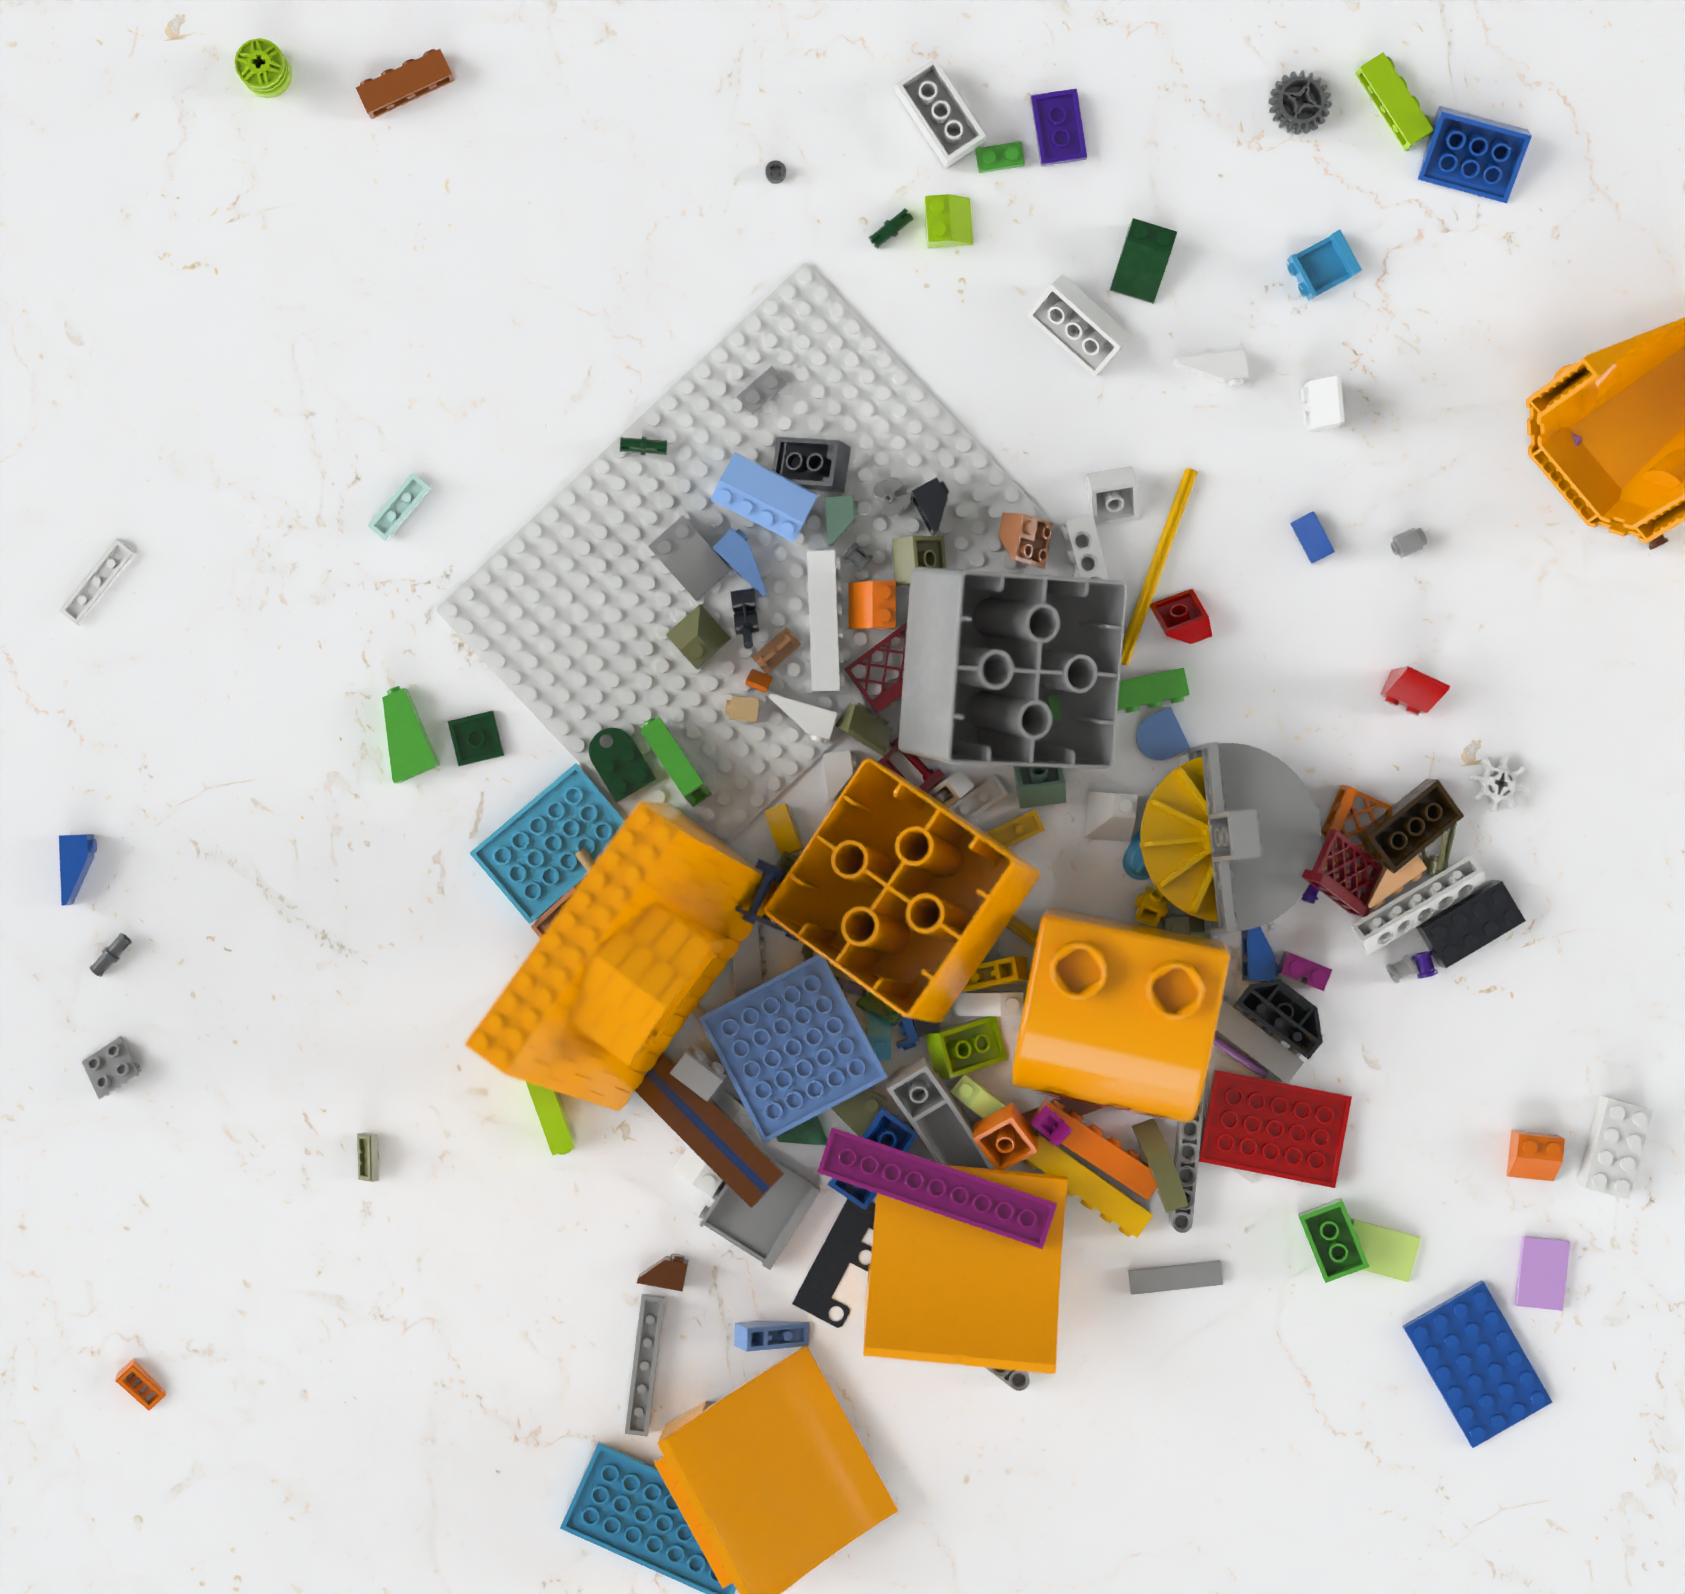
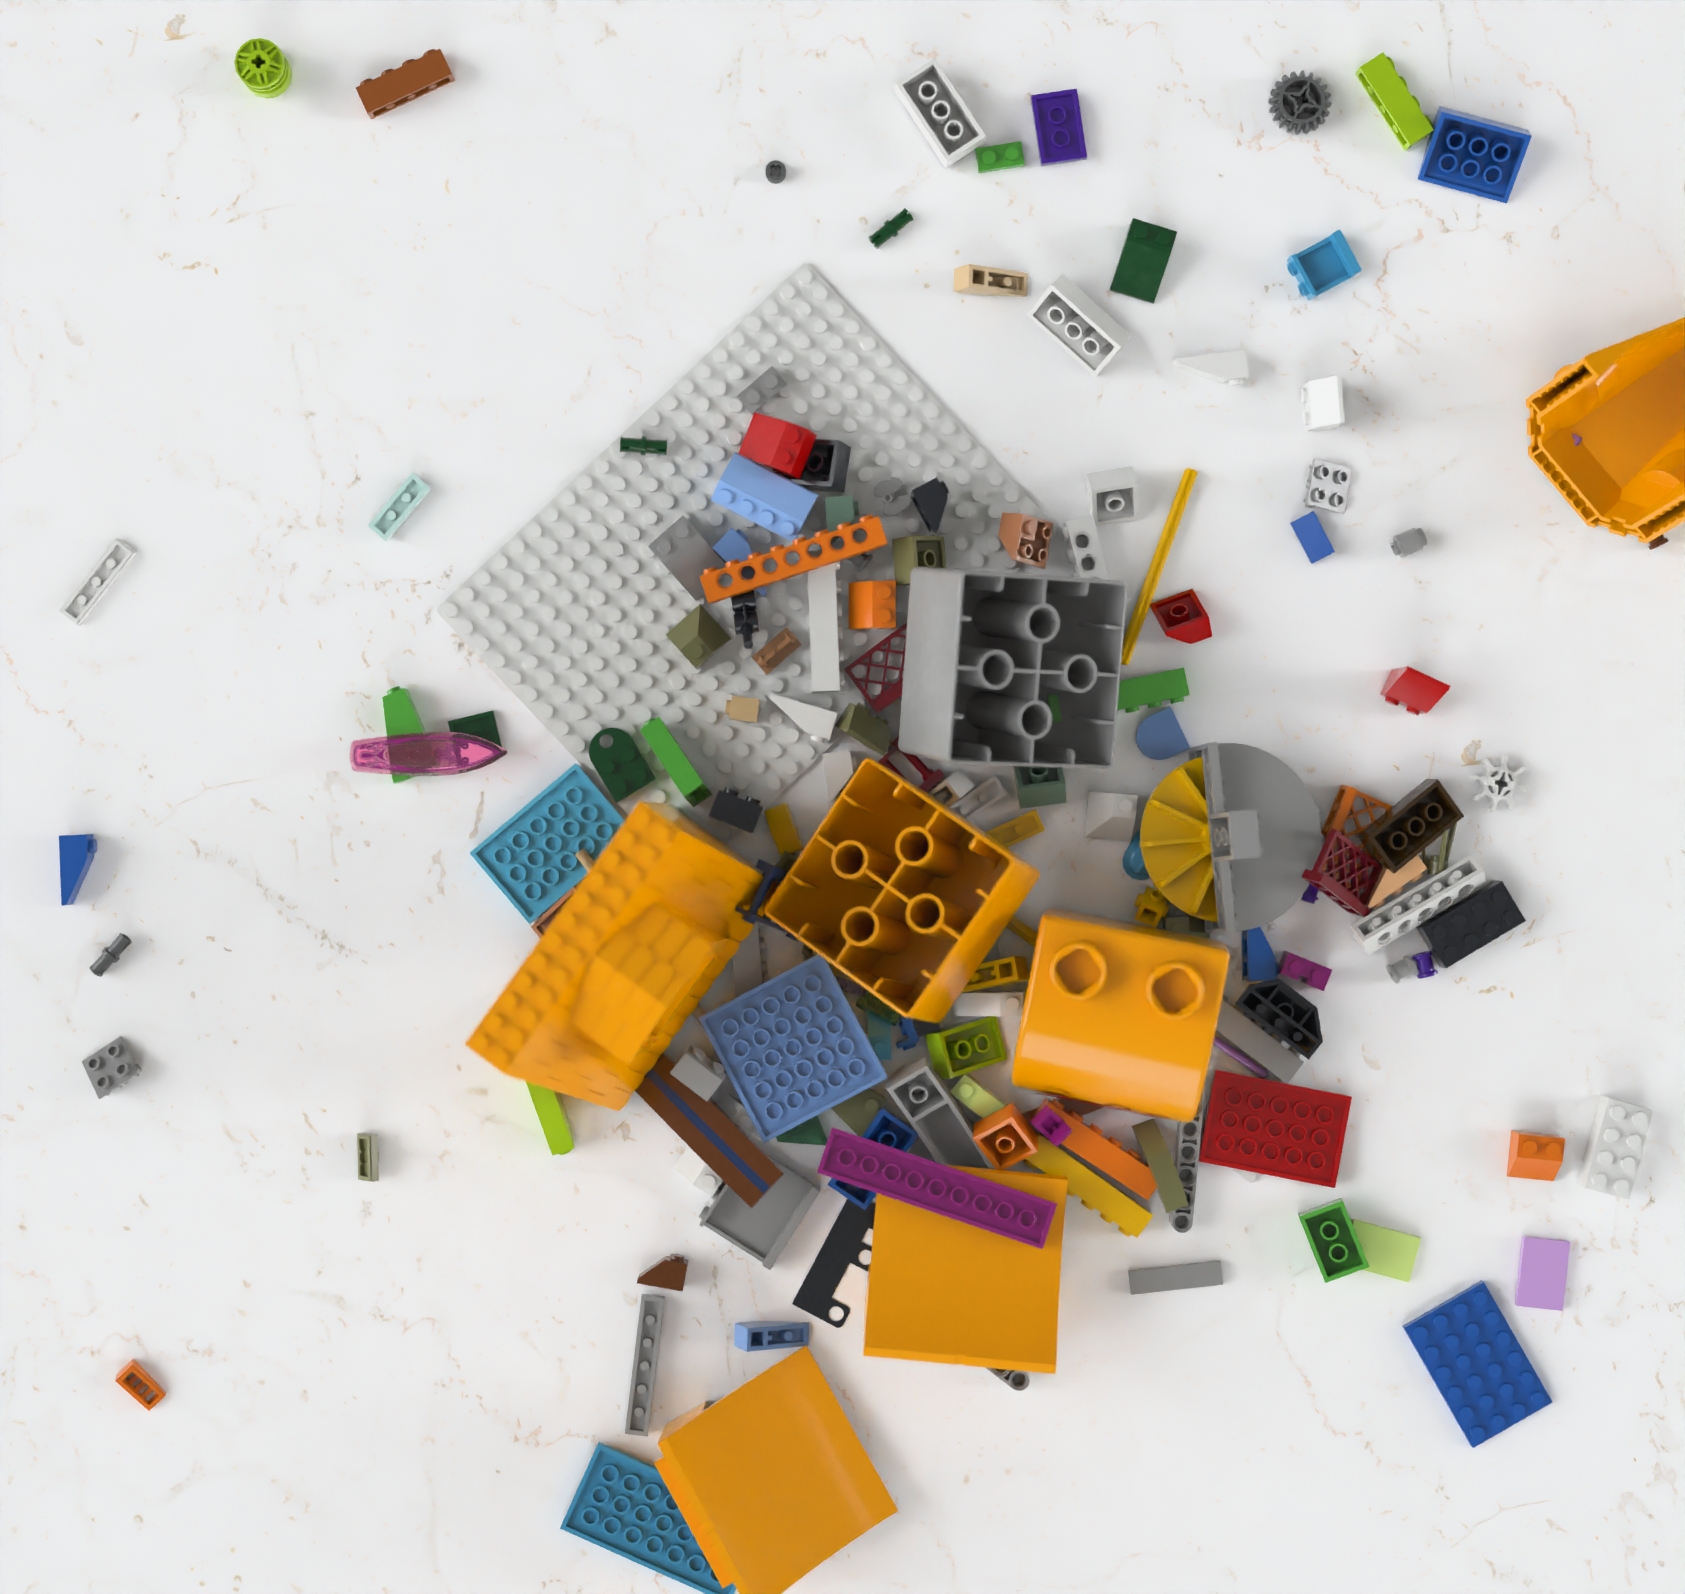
orange slope [745,669,773,693] -> none
lime slope [924,194,973,248] -> none
none -> clear pink piece [349,732,508,776]
none -> orange brick [699,514,888,605]
none -> black brick [709,787,764,833]
none -> red slope [739,412,817,479]
none -> tan slope [953,264,1028,297]
none -> hinge [1303,458,1352,514]

